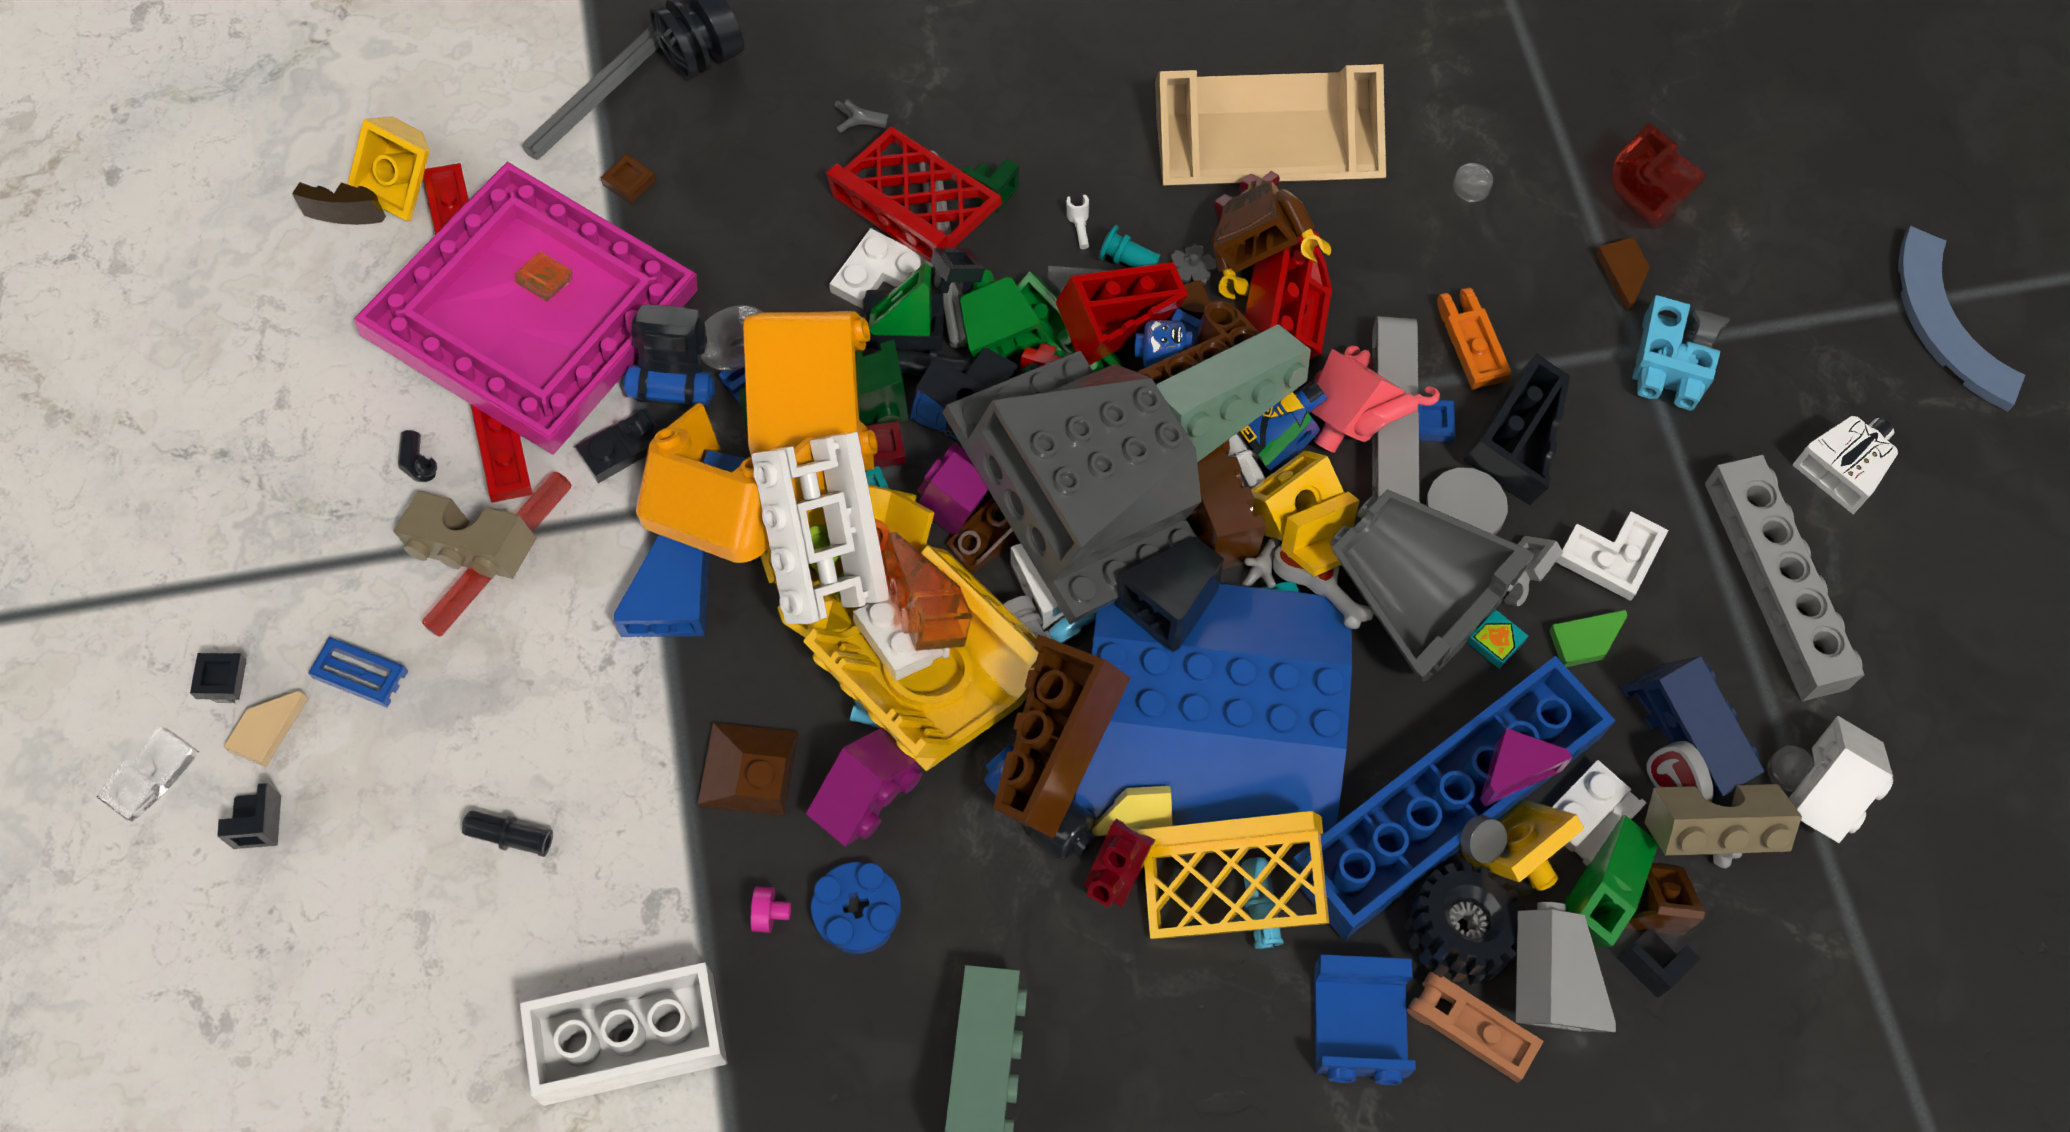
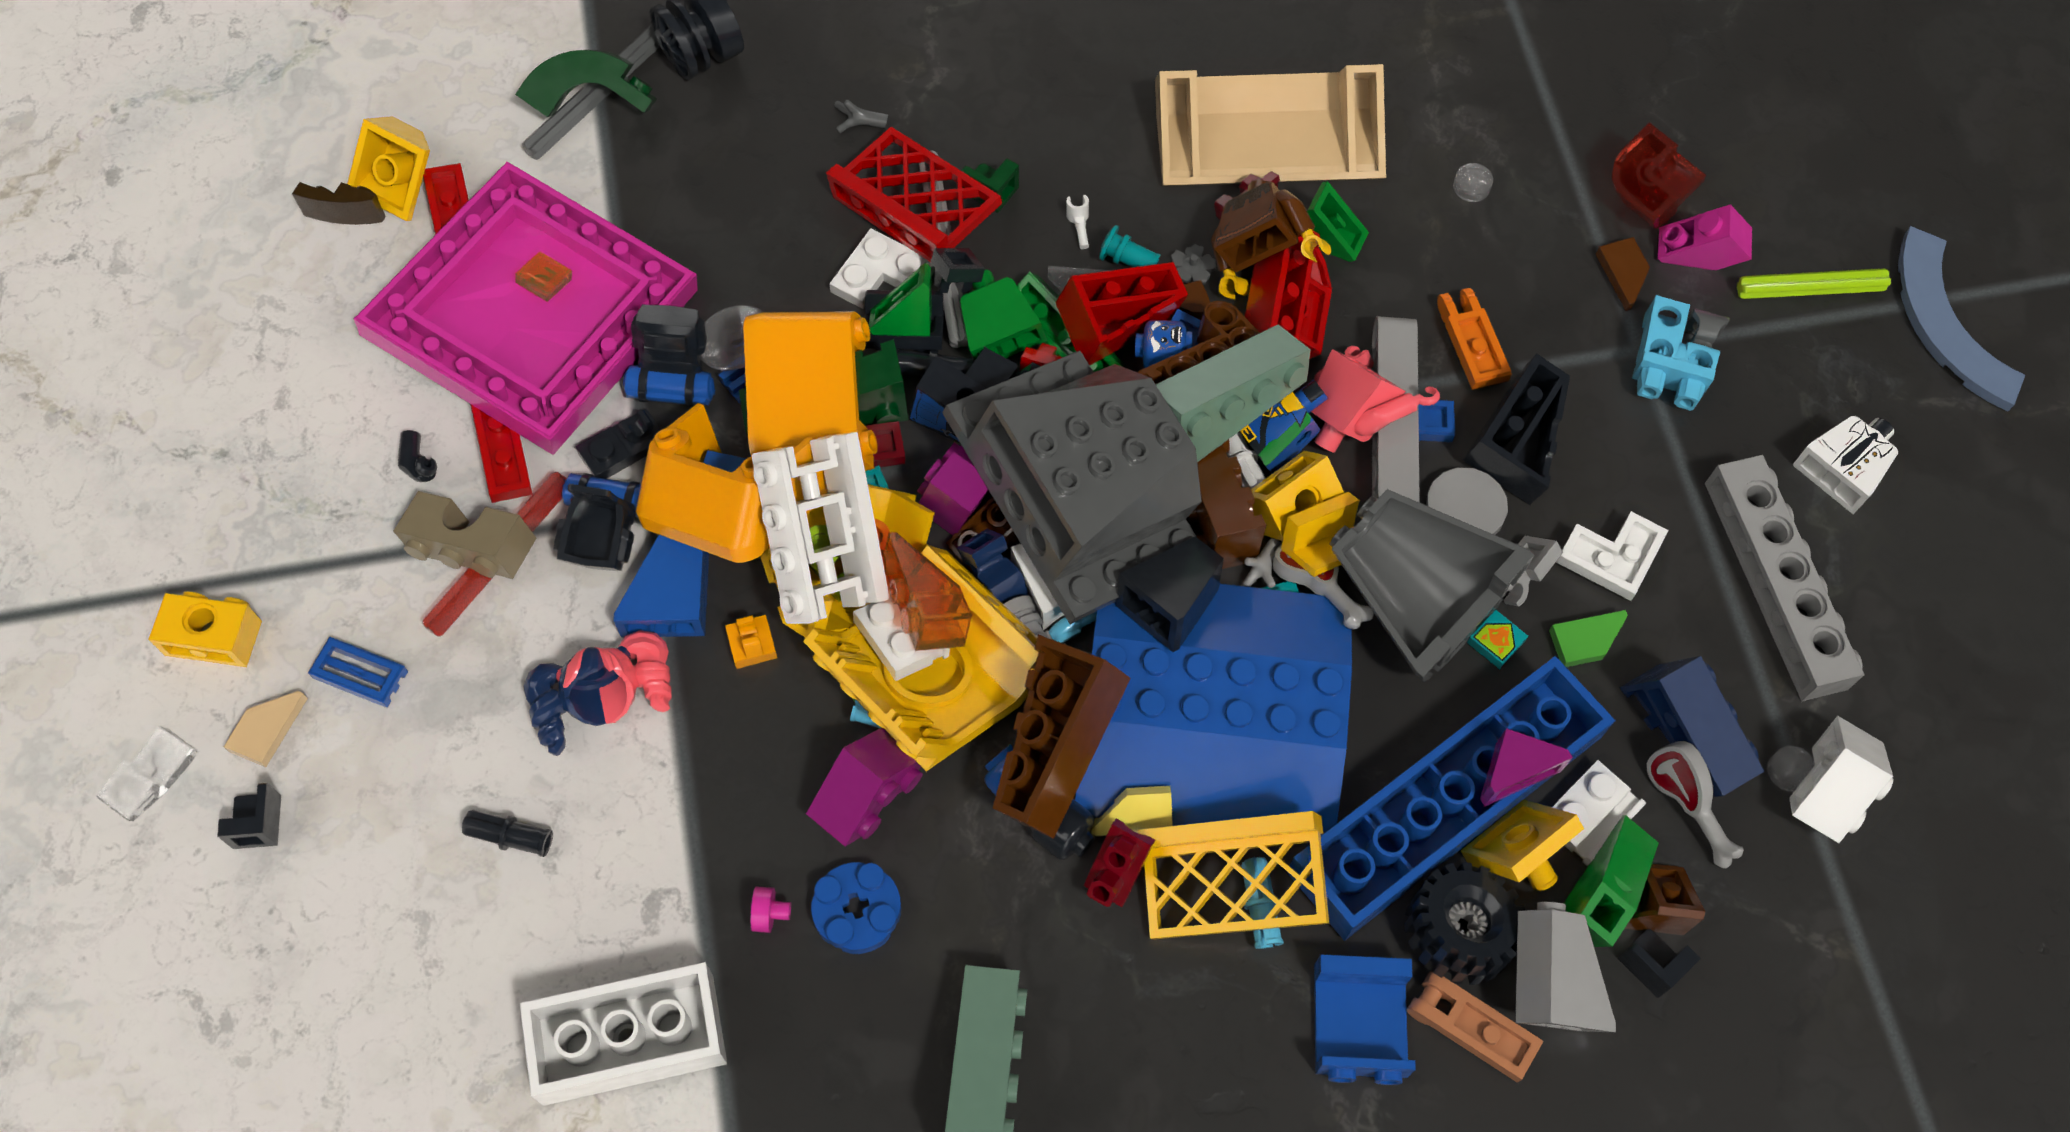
black tile [190,653,247,703] -> none
reddish brown tile [601,153,656,205] -> none
reddish brown slope [698,723,798,816] -> none
dark grey tile [1461,815,1507,863] -> none
dark tan arch [1645,784,1802,856] -> none
none -> yellow brick [148,591,262,667]
none -> dark green arch [515,49,657,117]
none -> hair [523,630,672,756]
none -> black piece [553,473,641,571]
none -> light orange tile [725,615,777,669]
none -> dark blue leg [956,528,1029,604]
none -> green slope [1307,181,1369,262]
none -> dark pink slope [1658,204,1752,270]
none -> lime axle [1736,268,1891,299]

